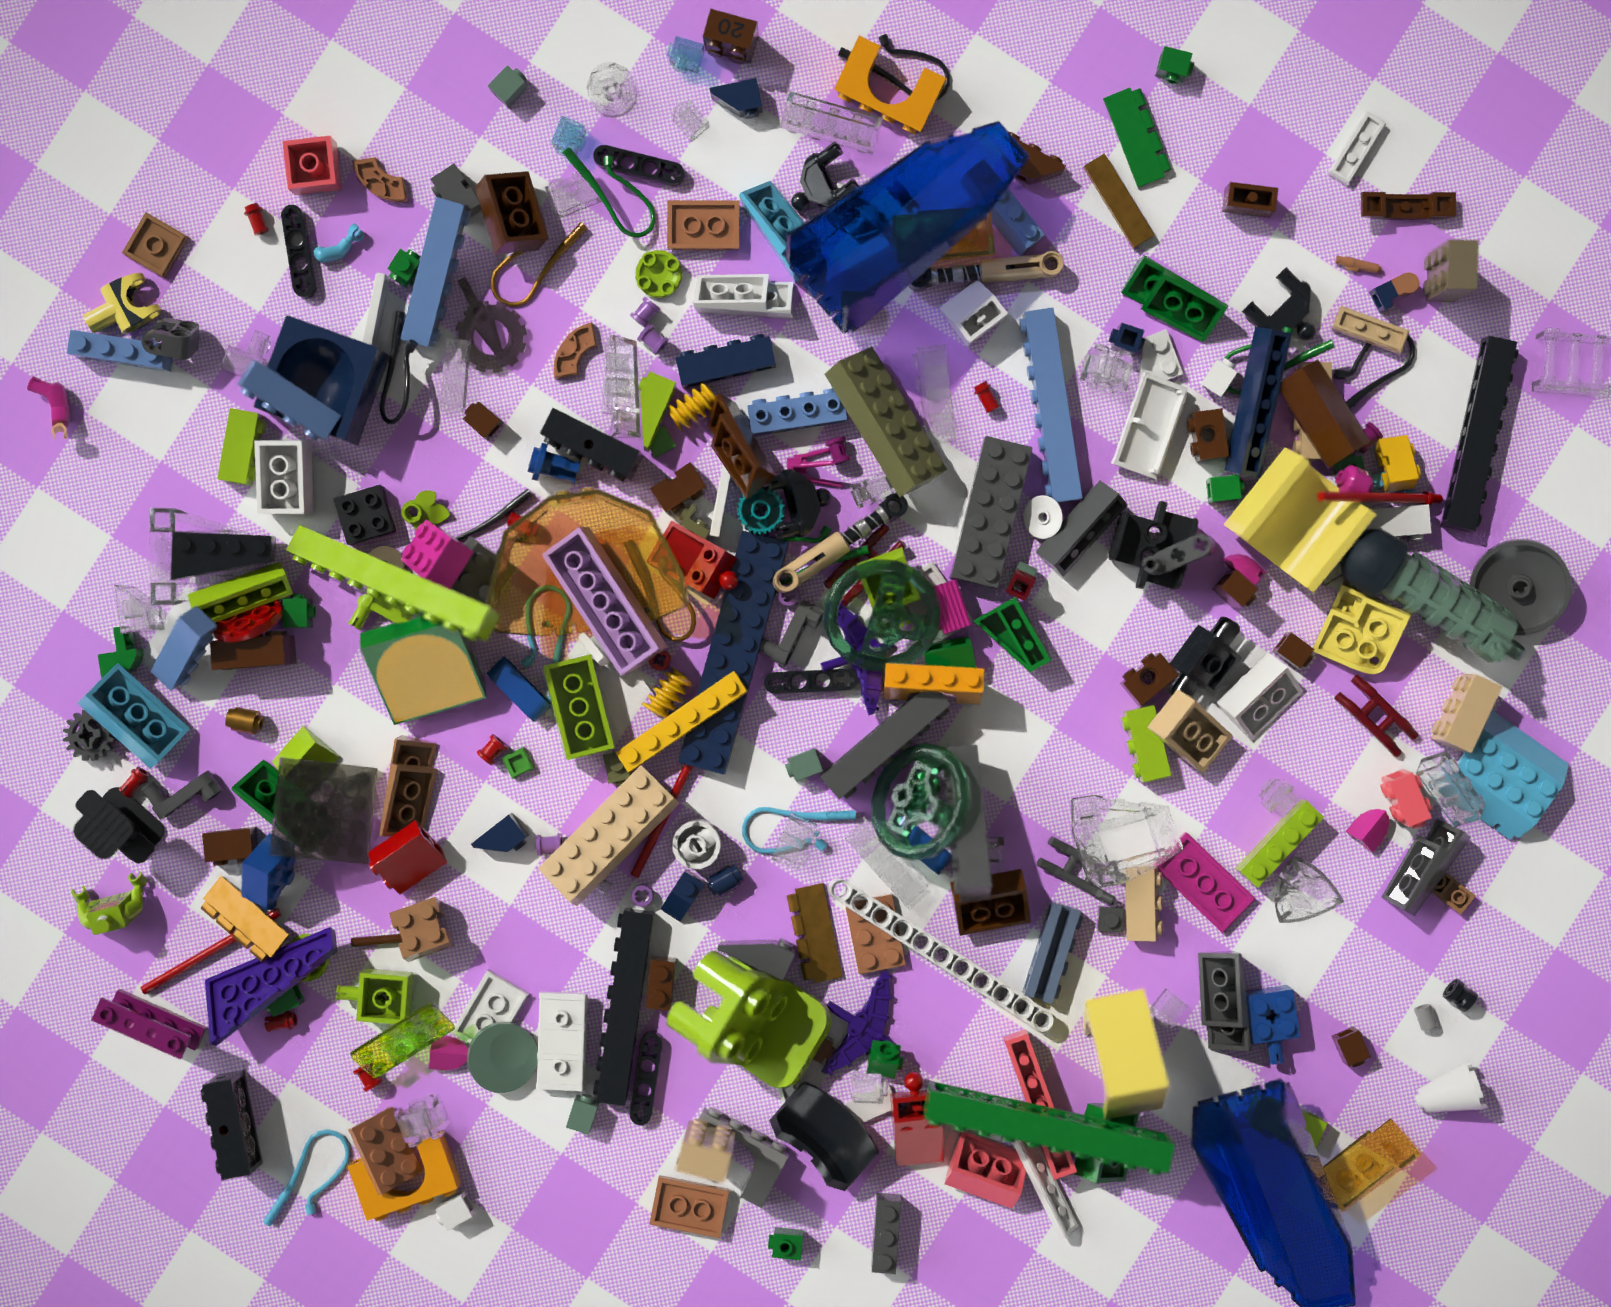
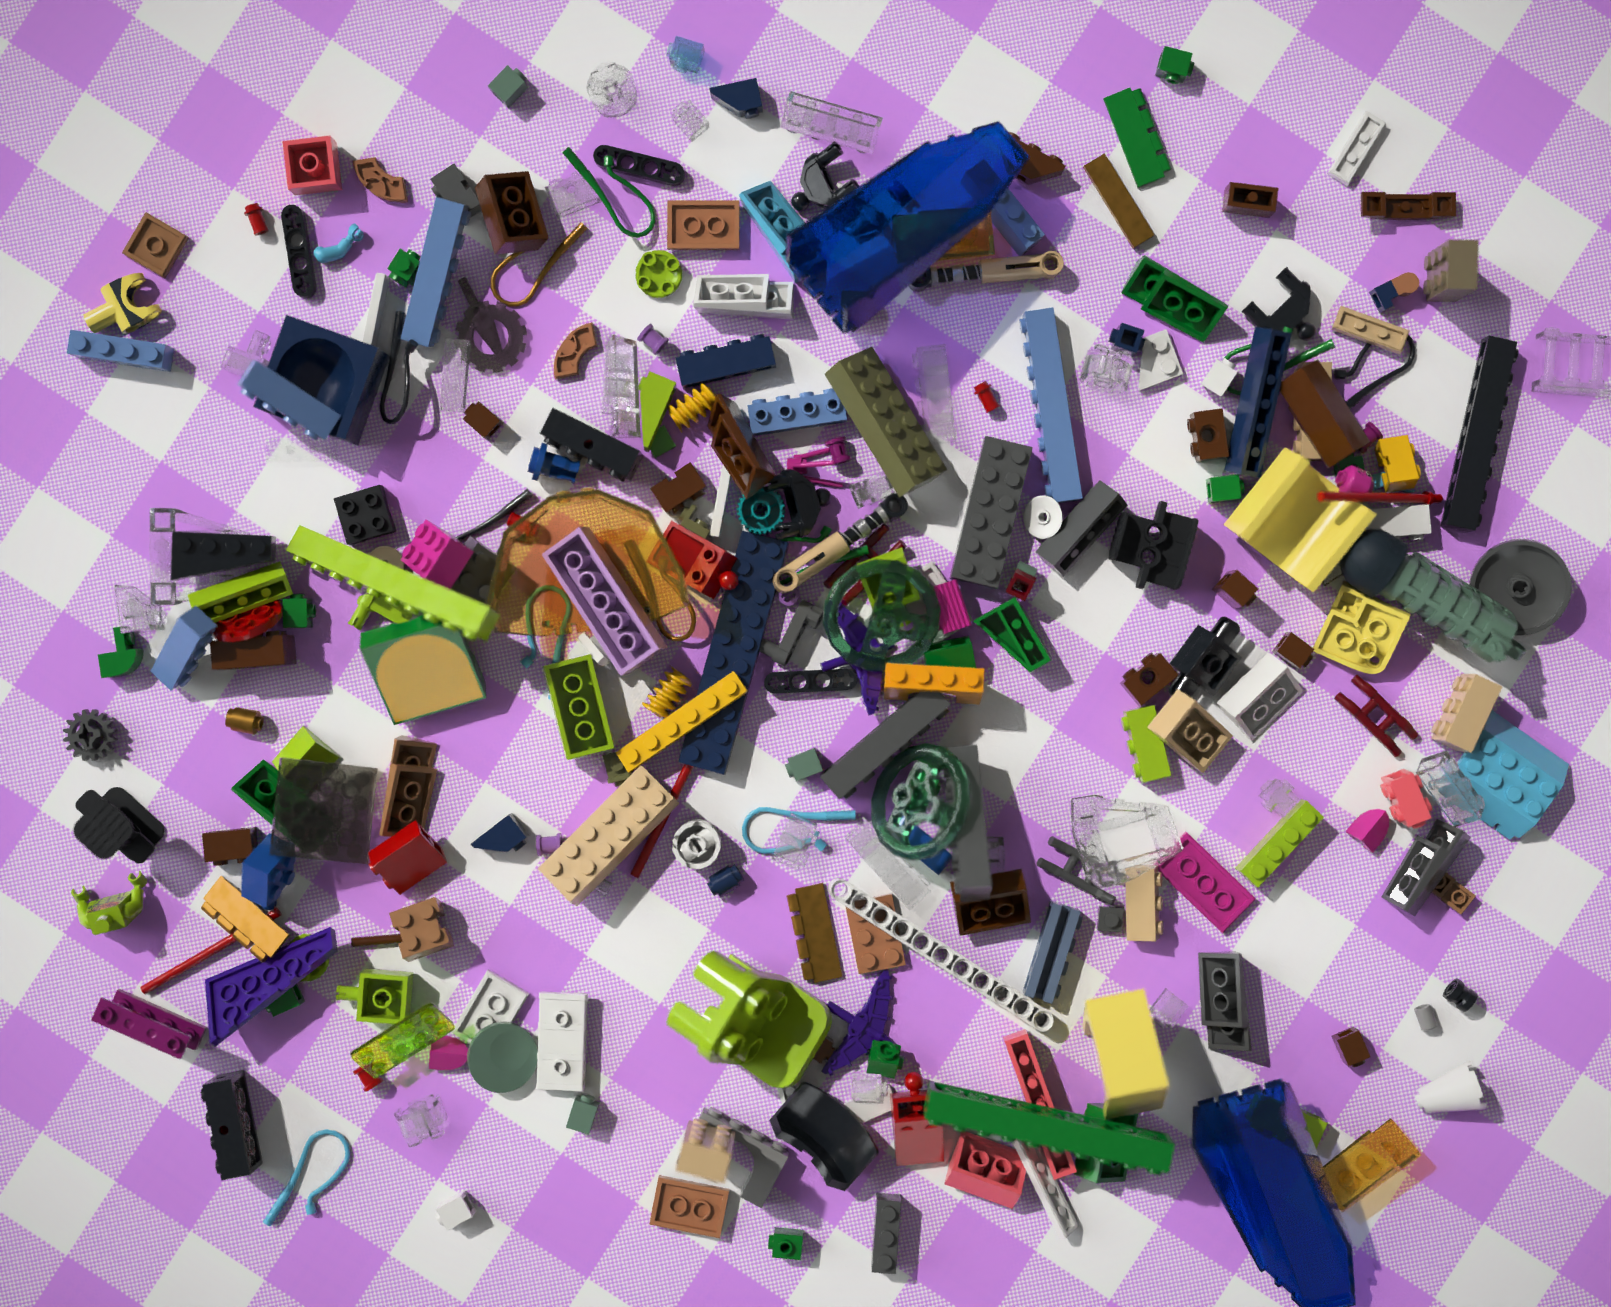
dark pink arm [27,376,70,440] -> none
medium azure slope [77,663,190,769] -> none
red pin [119,767,149,798] -> none
dark grey piece [141,318,199,360] -> none
dark grey beam [141,770,223,820] -> none
lime brick [217,408,266,486] -> none
white brick [255,440,314,514] -> none
red pin [264,1011,297,1032] -> none
light orange arch [347,1129,462,1221] -> none
nougat plate [348,1106,423,1195] -> none
lime plate [401,490,450,531] -> none
red bush [476,734,508,766] -> none
blue beam [486,656,552,722] -> none
bright green tile [502,747,534,779] -> none
clear light blue brick [551,116,587,157] -> none
black brick [593,908,654,1106] -> none
medium lavender bush [630,296,661,328] -> none
black beam [630,1031,663,1125] -> none
medium lavender bush [631,884,654,907] -> none
reddish brown brick [646,956,676,1011] -> none
red bush [649,650,671,671] -> none
dark blue slope [660,869,706,922] -> none
reddish brown brick [703,8,759,64] -> none
dark grey slope [717,938,796,980] -> none
light orange arch [834,35,947,135] -> none
black piece [838,34,950,100] -> none
white slope [939,280,1008,347] -> none
white container [1111,372,1188,479] -> none
dark grey beam [1142,534,1216,575] -> none
dark pink brick [1221,554,1266,585] -> none
blue brick [1246,985,1300,1064] -> none
clear brick [1275,856,1344,923] -> none
nougat piece [1335,255,1382,274] -> none

